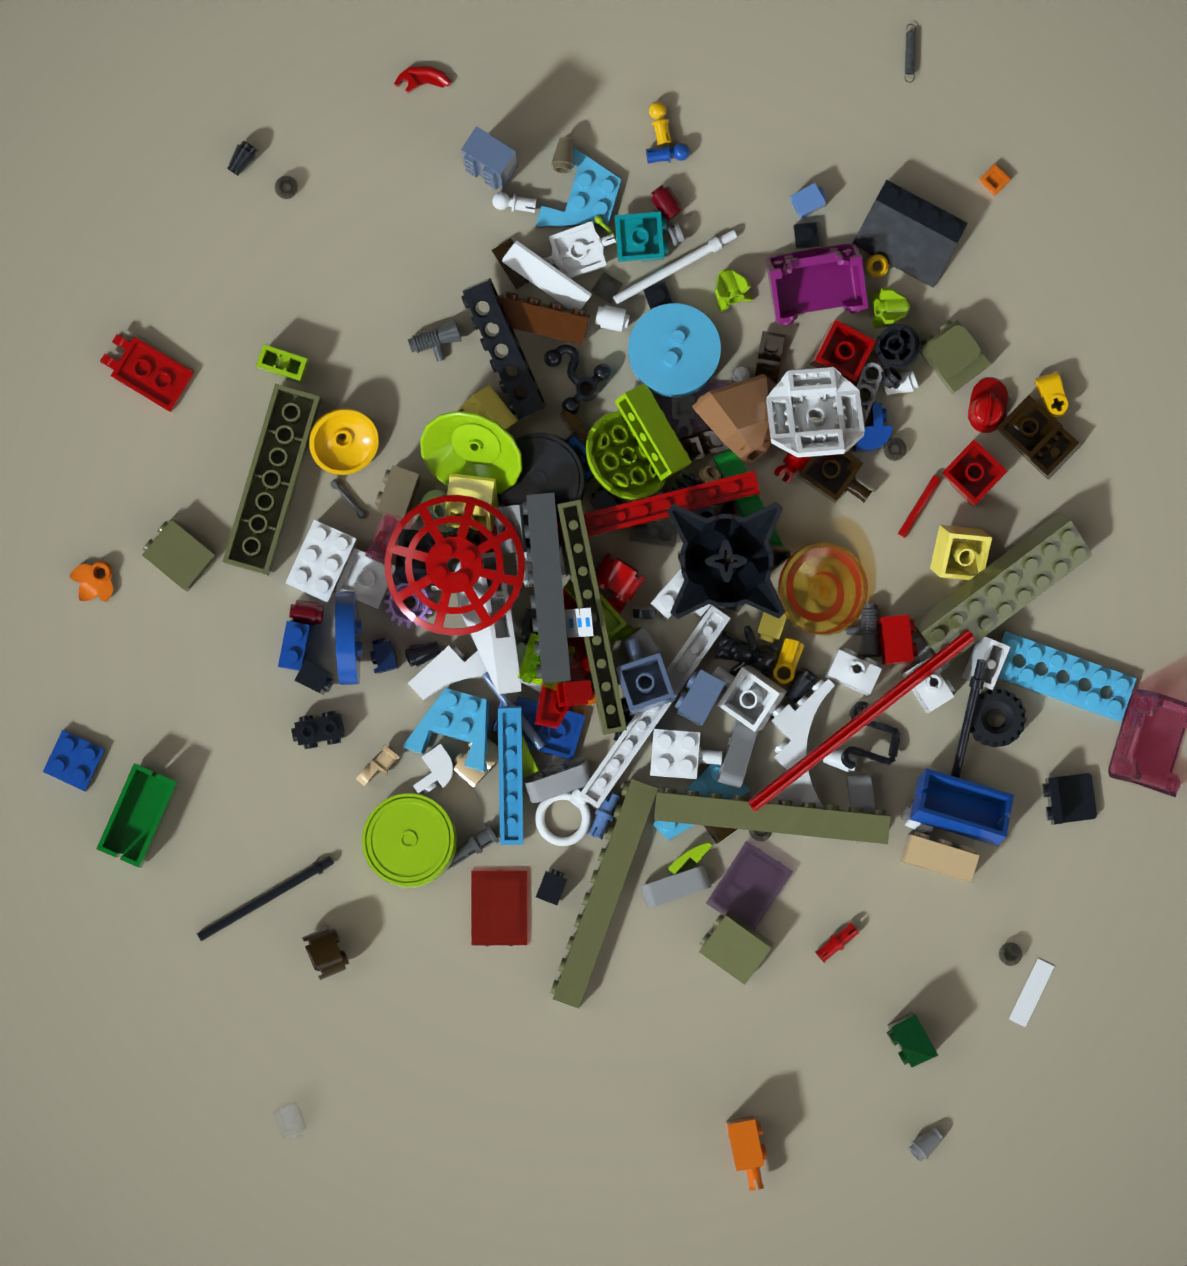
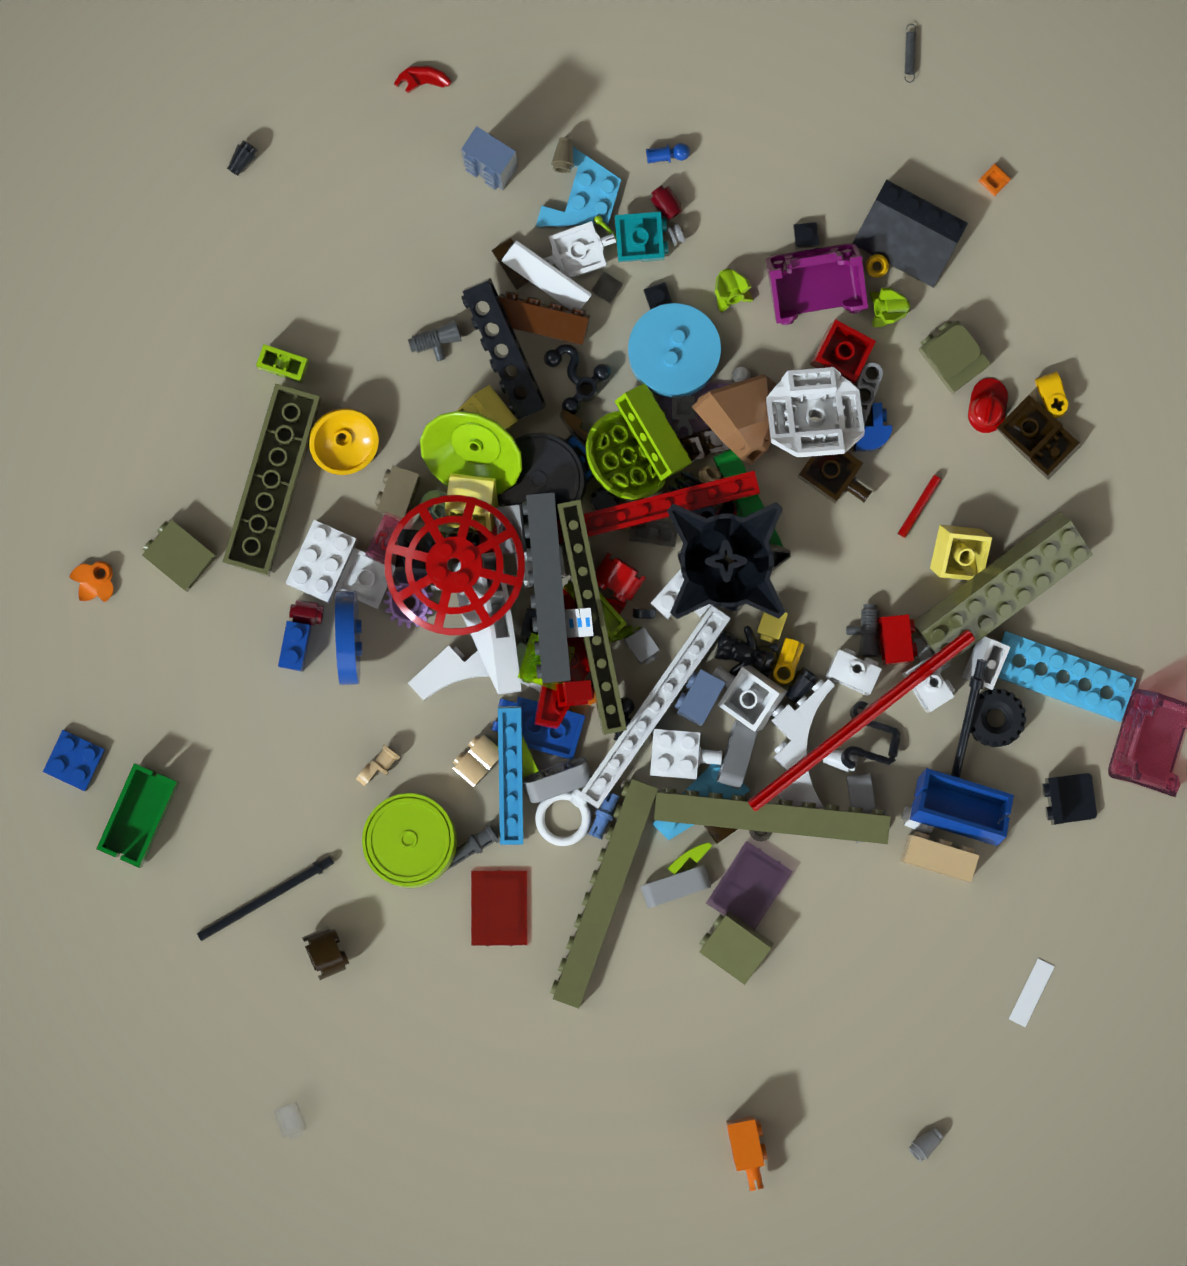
red tile [100,334,194,412] -> none
clear smoke plate [275,176,298,199] -> none
black brick [291,711,346,749] -> none
black brick [294,660,334,695] -> none
dark grey hinge [330,479,366,518] -> none
dark blue brick [370,638,398,674] -> none
medium azure wing [403,688,490,773] -> none
black cone [405,641,441,667] -> none
white brick [413,744,454,795] -> none
sand blue bar [482,671,545,750] -> none
white pin [492,192,537,213] -> none
black brick [536,868,567,906] -> none
white brick [595,305,630,332] -> none
white bar [613,230,737,304] -> none
sand blue brick [616,638,675,716] -> none
yellow pin [649,101,672,146] -> none
dark brown slope [755,331,785,384] -> none
red plate [774,452,811,484] -> none
clear yellow dish [778,543,868,636] -> none
medium blue brick [789,183,827,220] -> none
red pin [815,922,860,963] -> none
black cone [875,324,920,369] -> none
black plate [881,367,903,389] -> none
white cone [883,370,919,395] -> none
clear smoke plate [883,438,907,461] -> none
dark green slope [886,1012,938,1067] -> none
red slope [942,439,1007,507] -> none
clear smoke plate [999,942,1022,966] -> none

